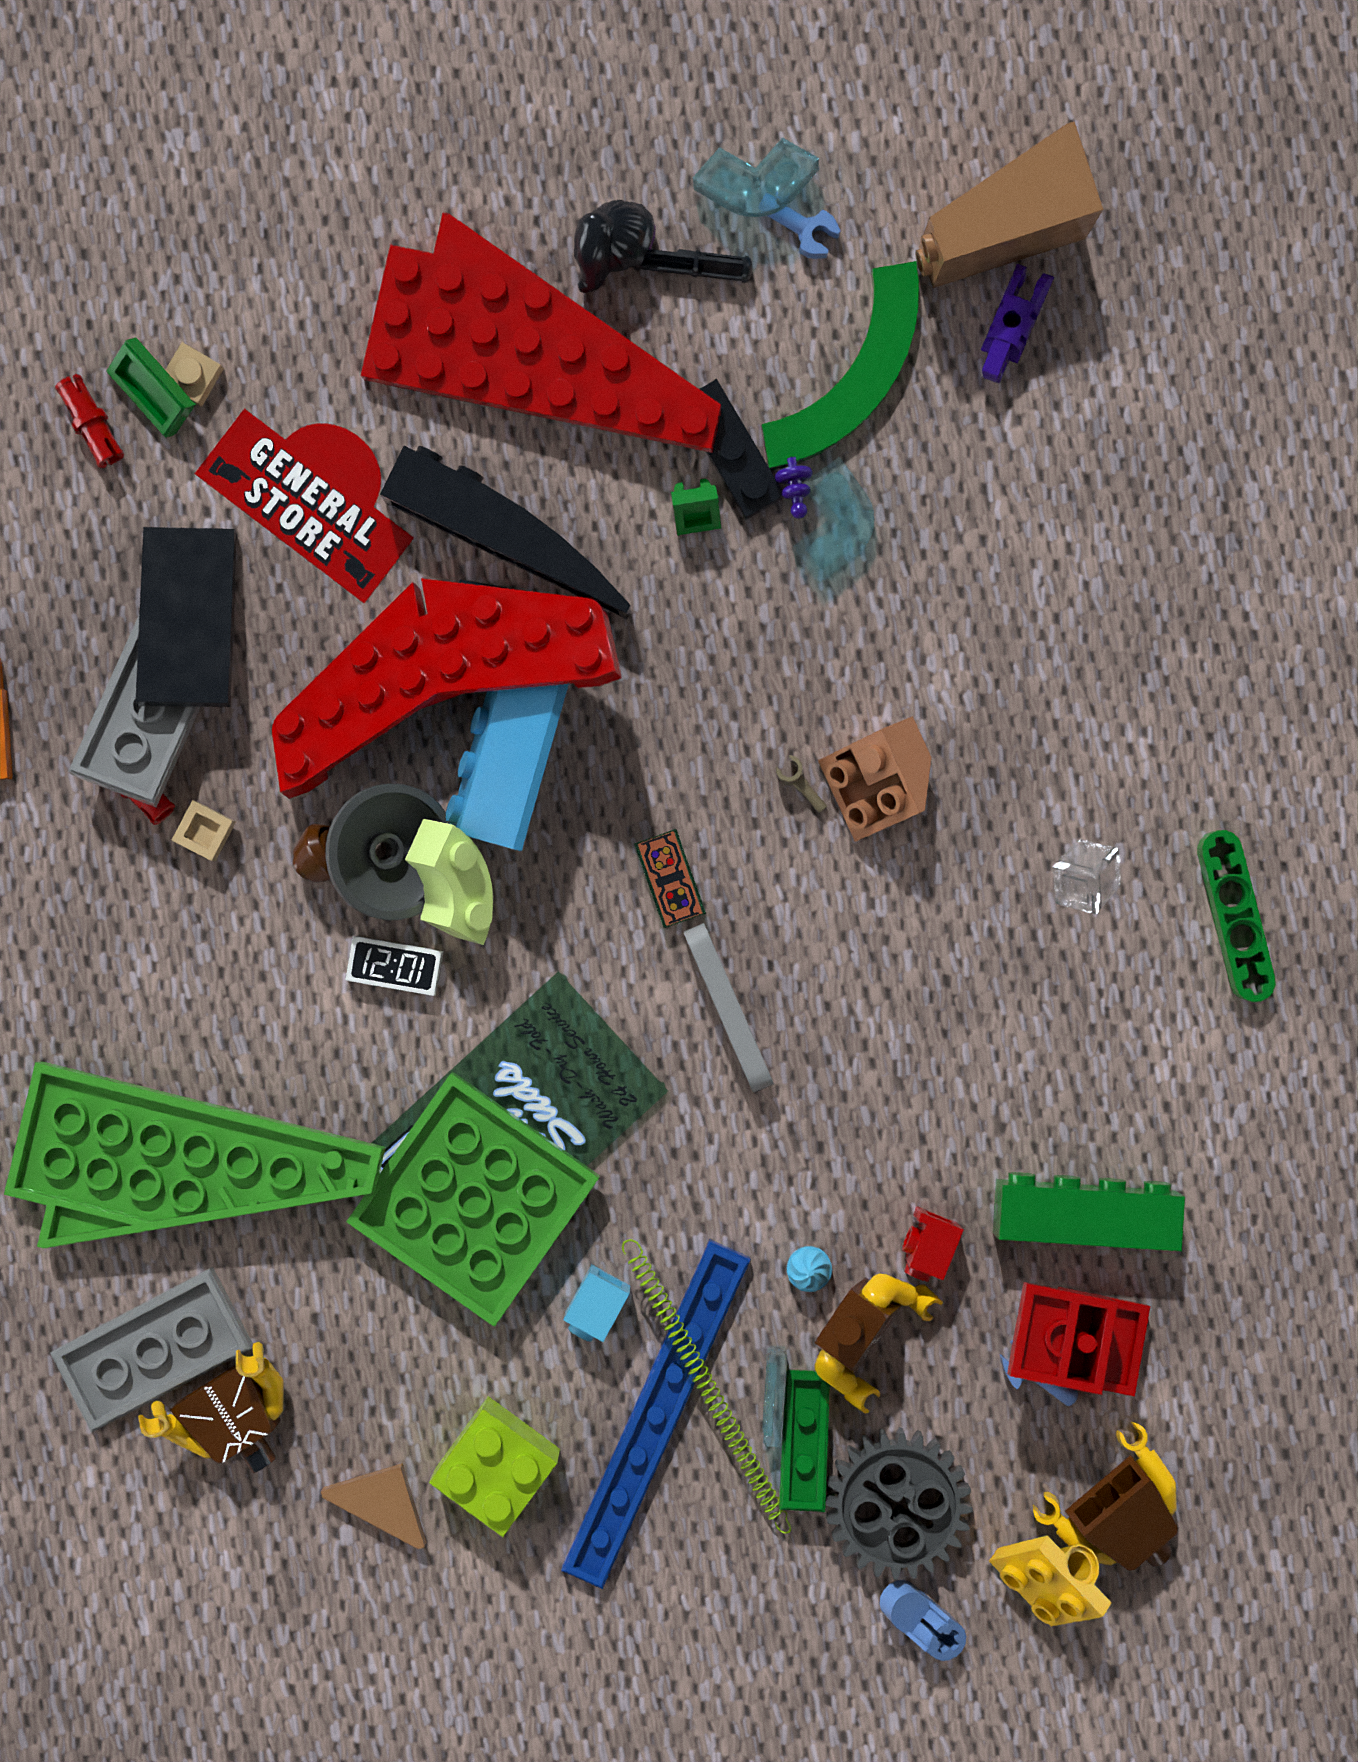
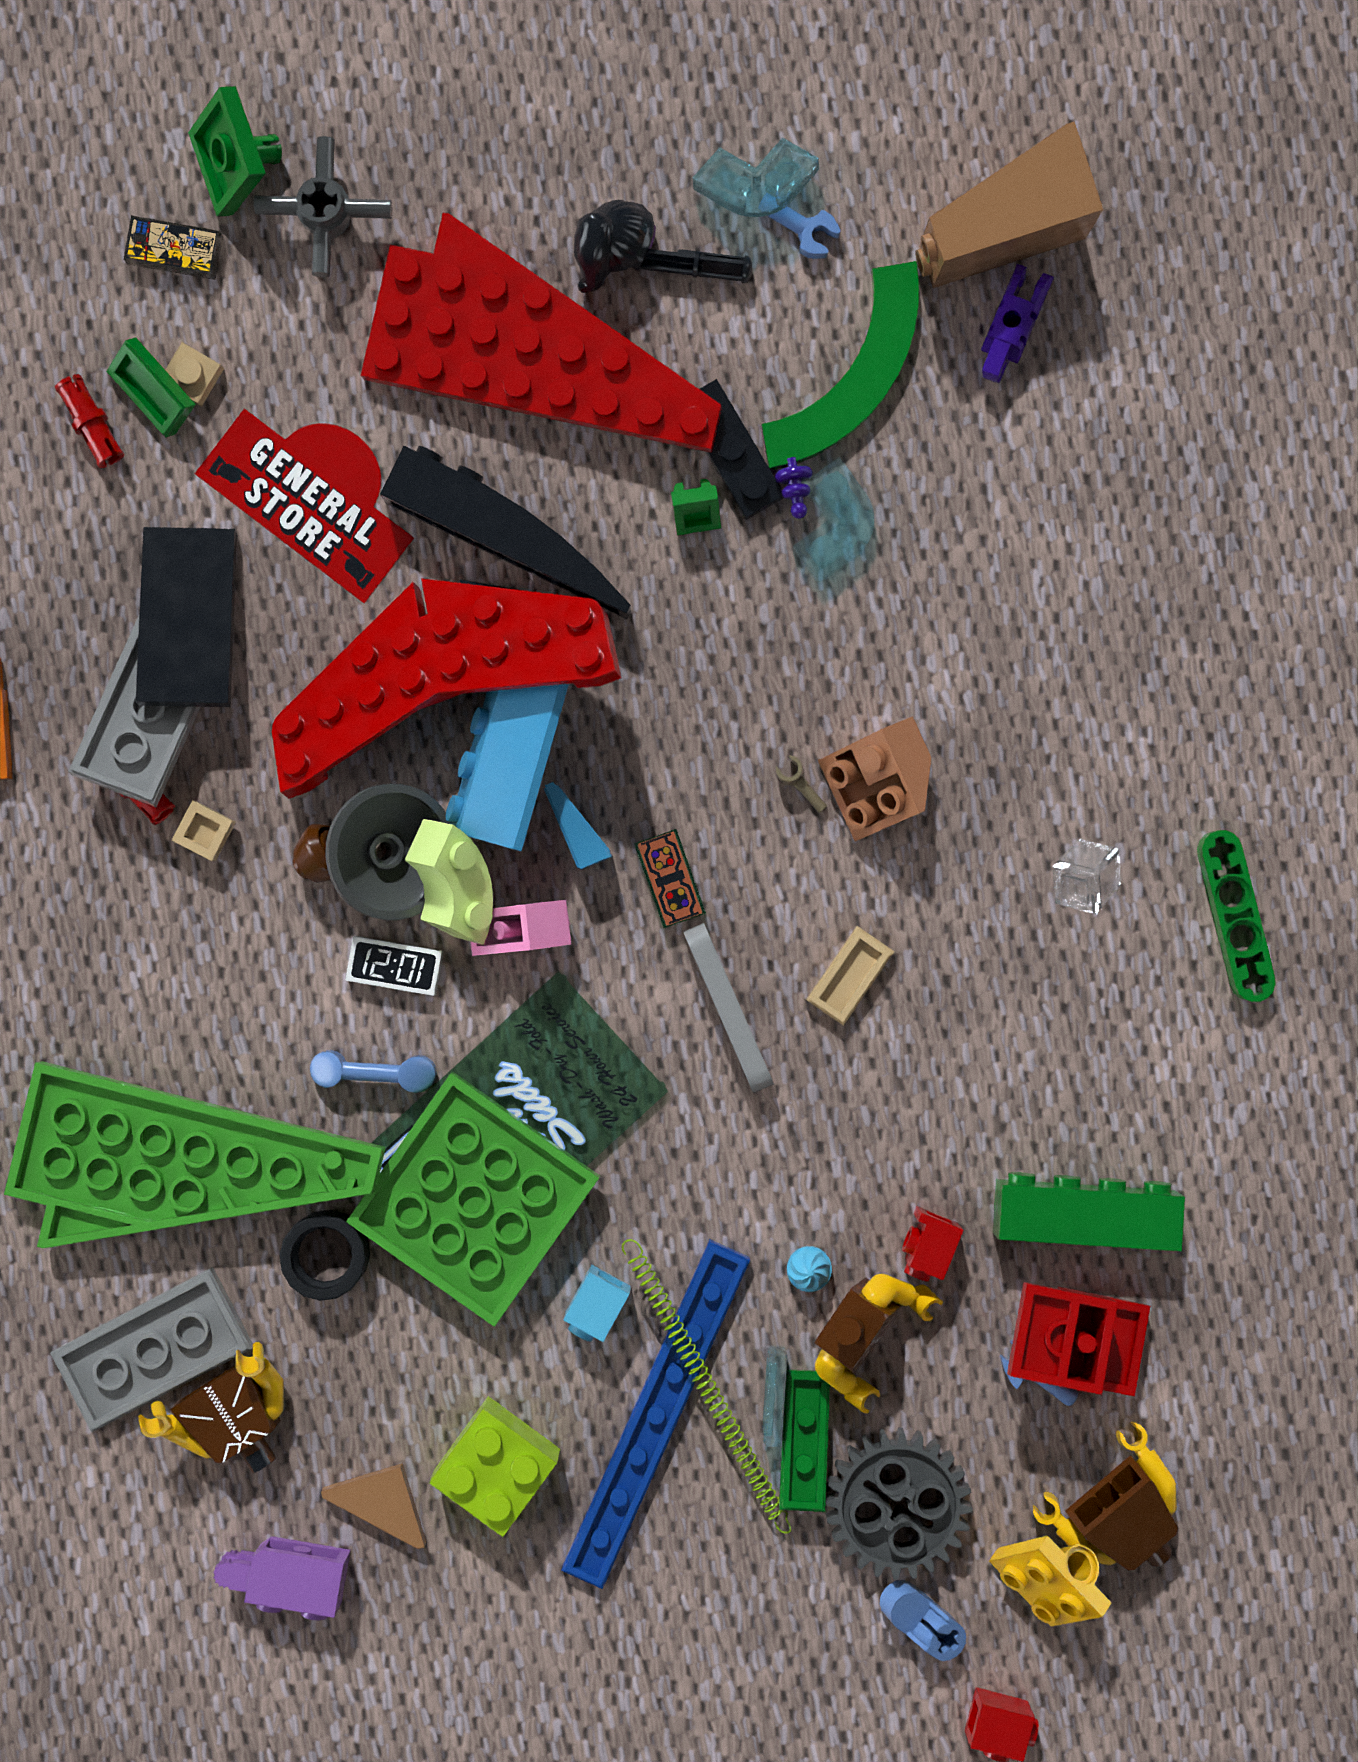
none -> tile [123,215,223,280]
none -> green tile [188,86,282,217]
none -> medium lavender hinge [213,1536,350,1620]
none -> dark grey bar [254,136,392,278]
none -> black tyre [279,1210,370,1301]
none -> medium blue bar [310,1050,437,1093]
none -> bright pink slope [471,900,571,956]
none -> dark azure slope [544,782,613,870]
none -> tan tile [806,926,895,1026]
none -> red brick [964,1687,1039,1762]

